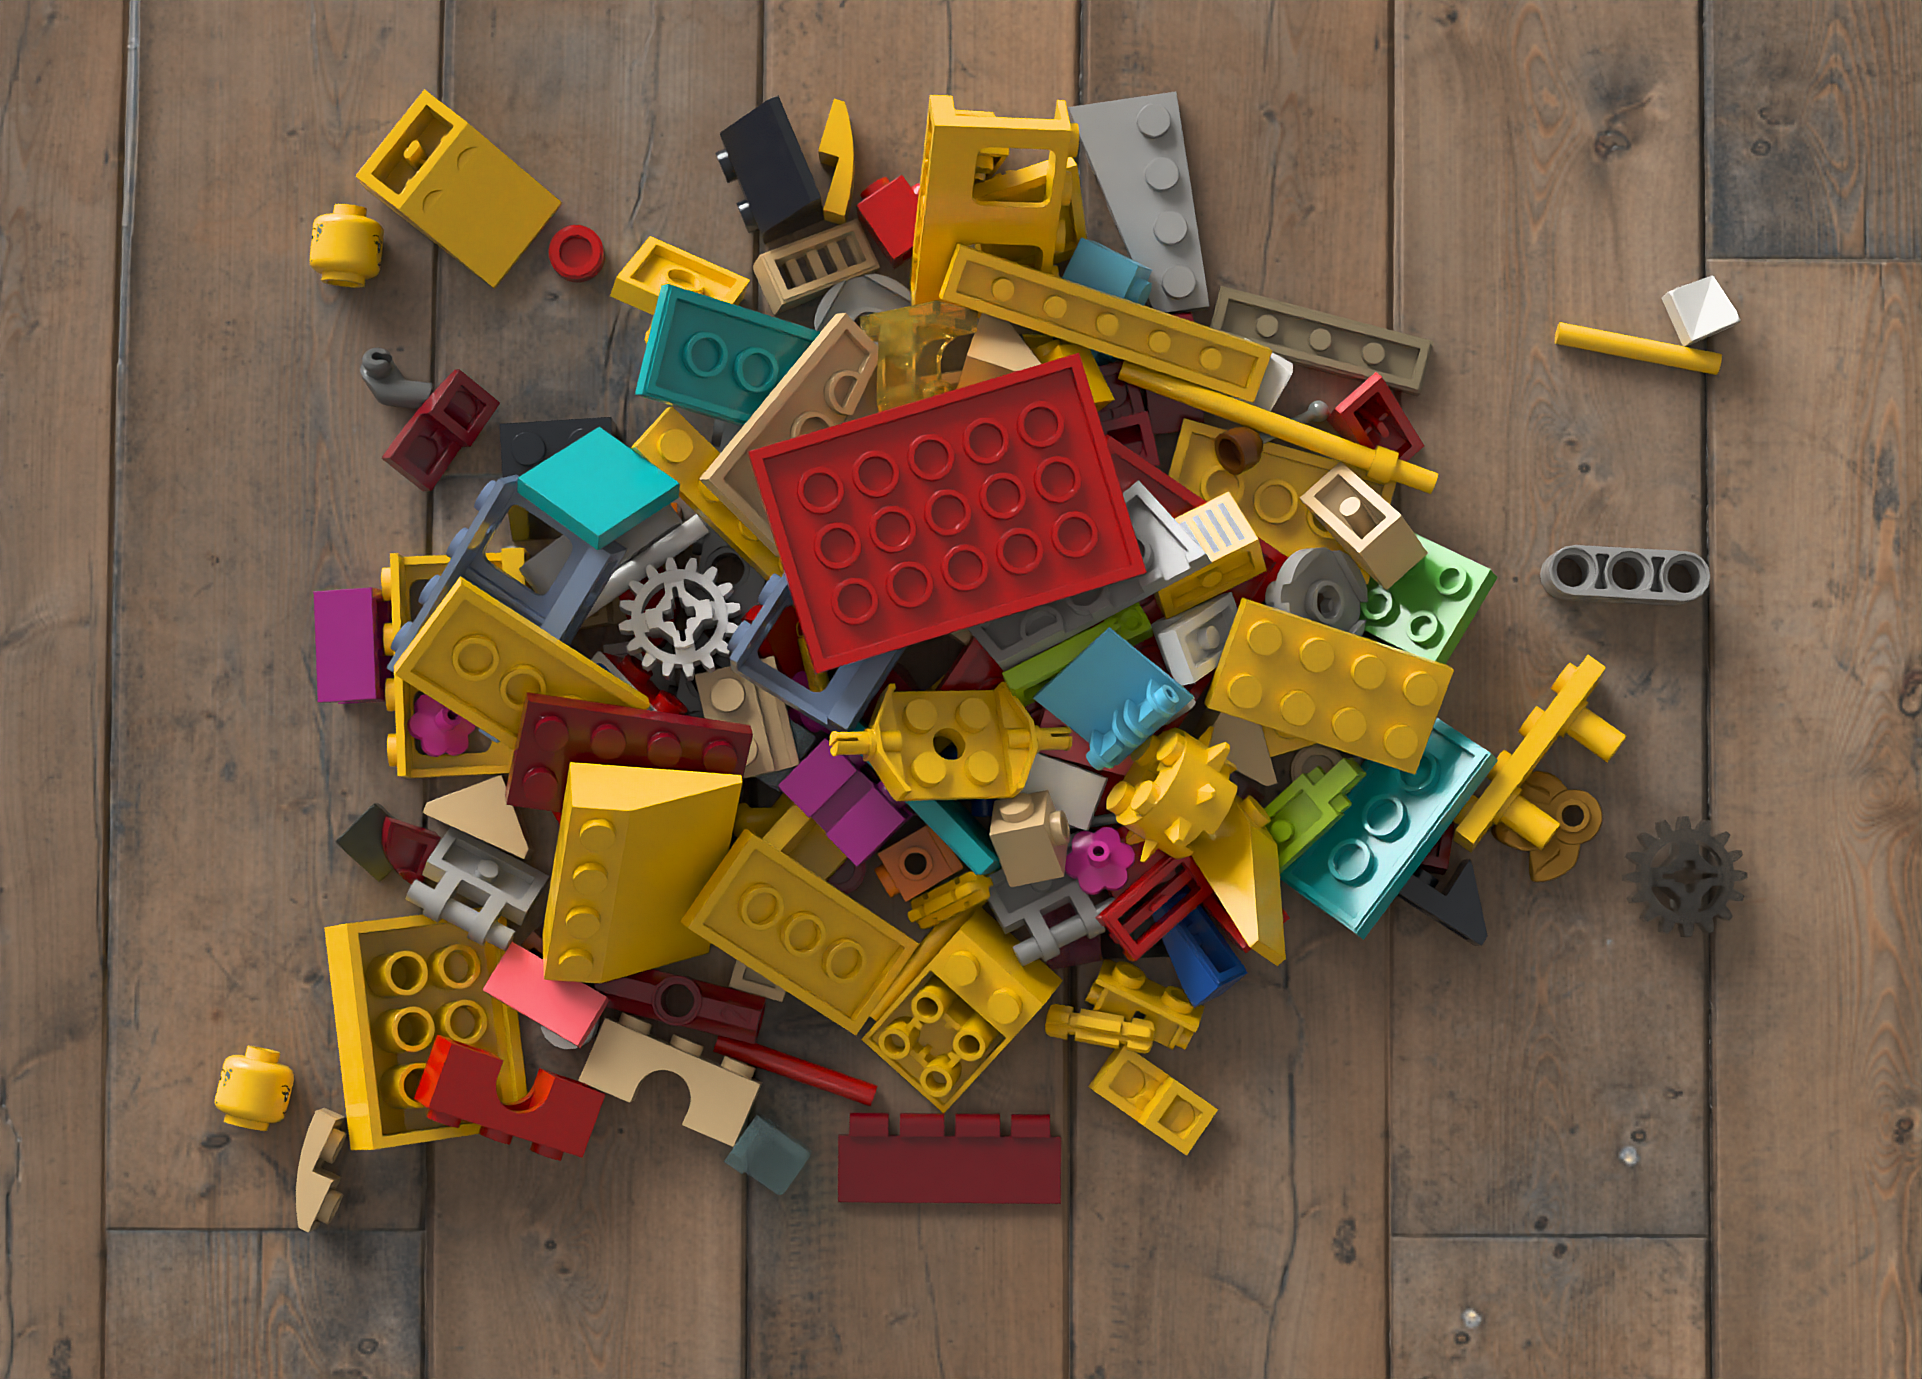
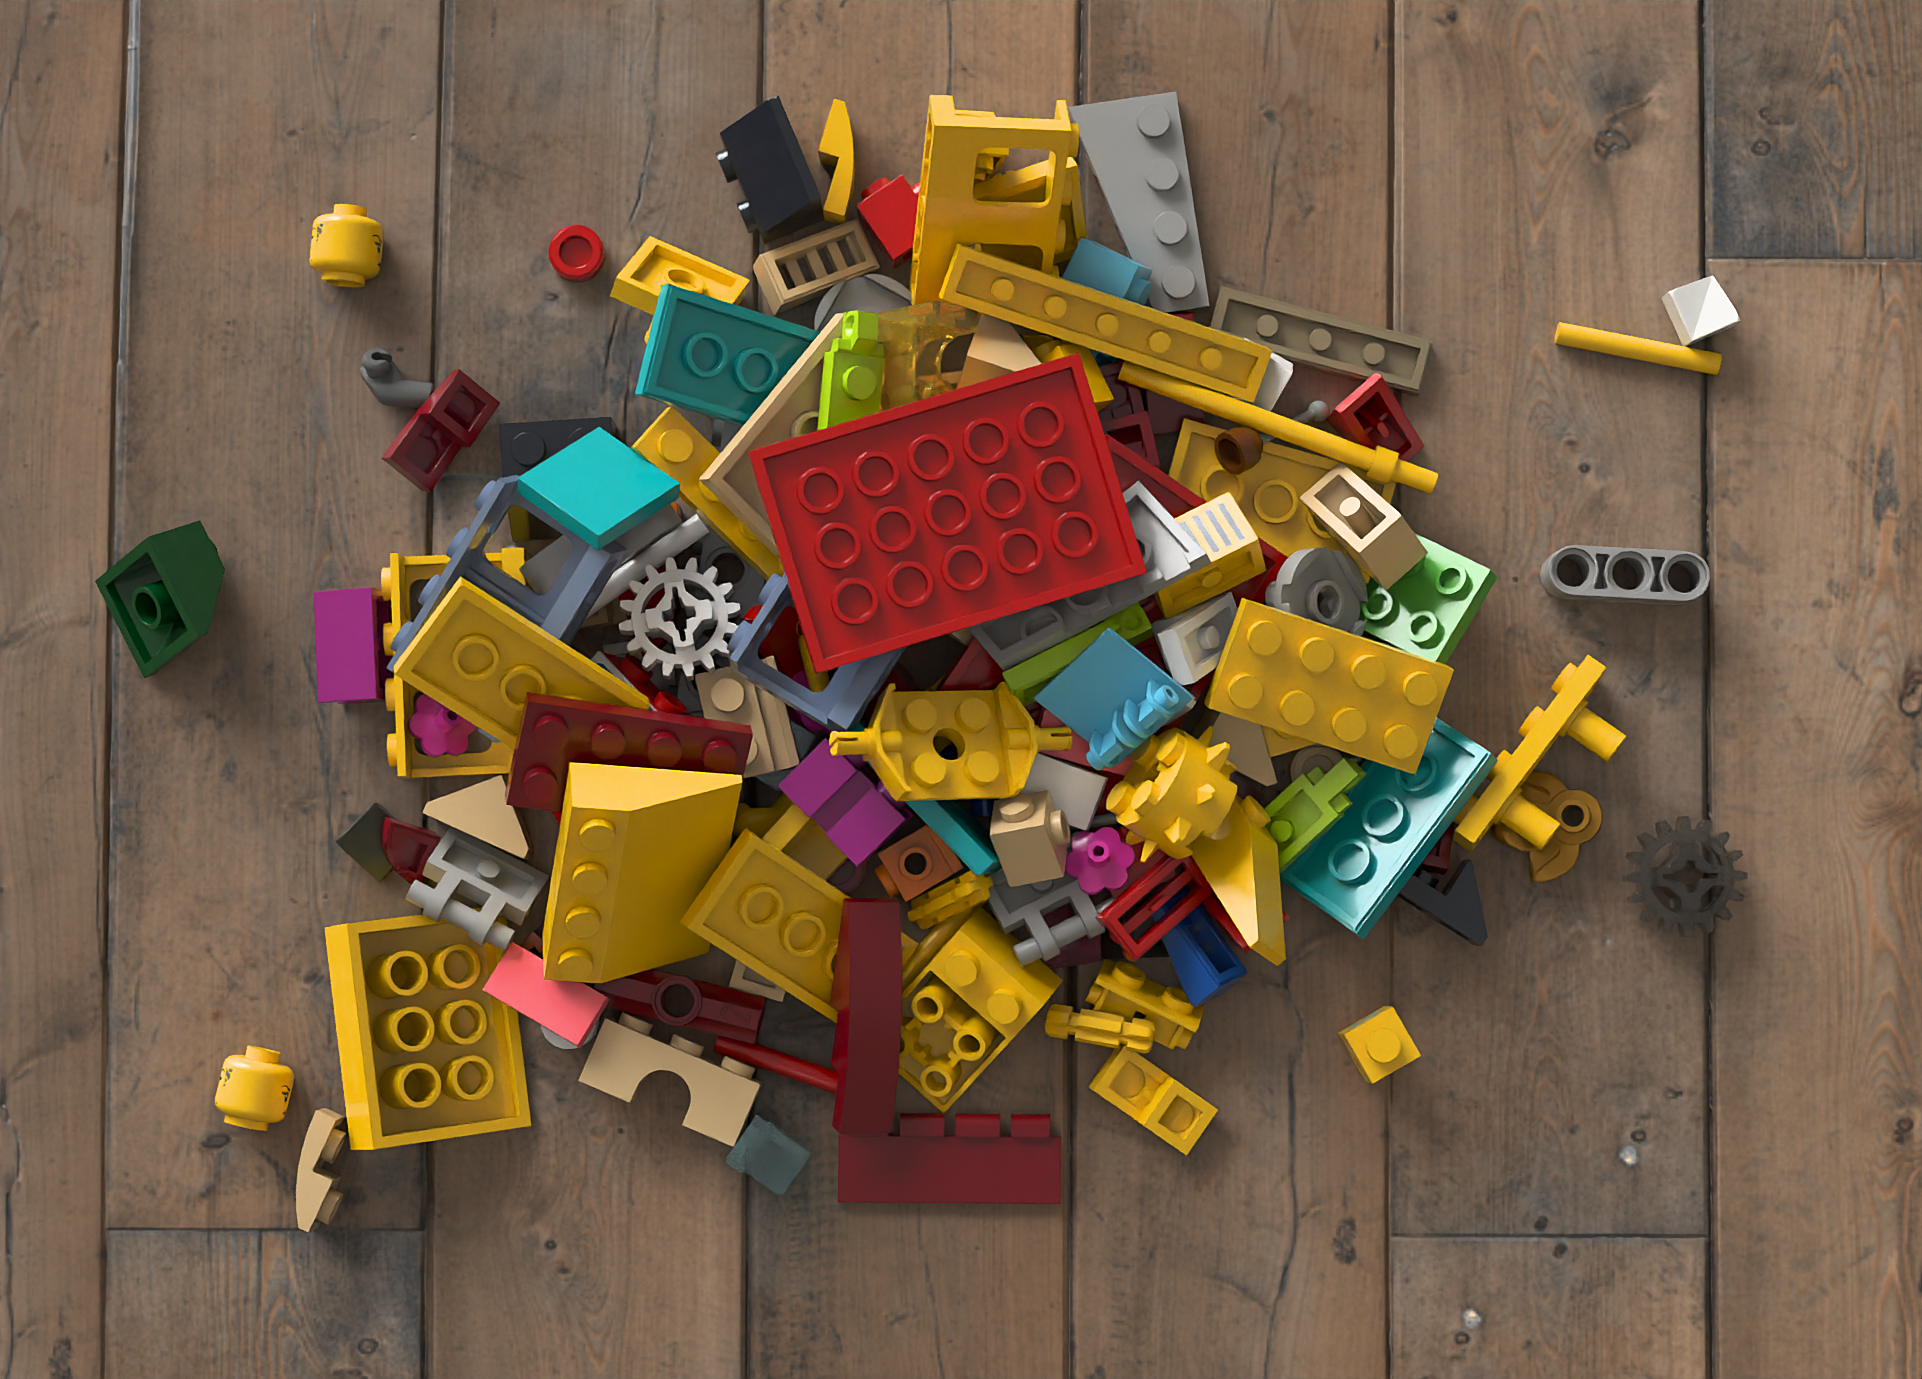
yellow slope [356,89,562,289] -> none
red arch [414,1034,606,1161] -> none
none -> dark green slope [95,520,225,678]
none -> lime hinge [817,310,885,431]
none -> dark red slope [830,898,902,1134]
none -> yellow brick [1337,1005,1421,1084]

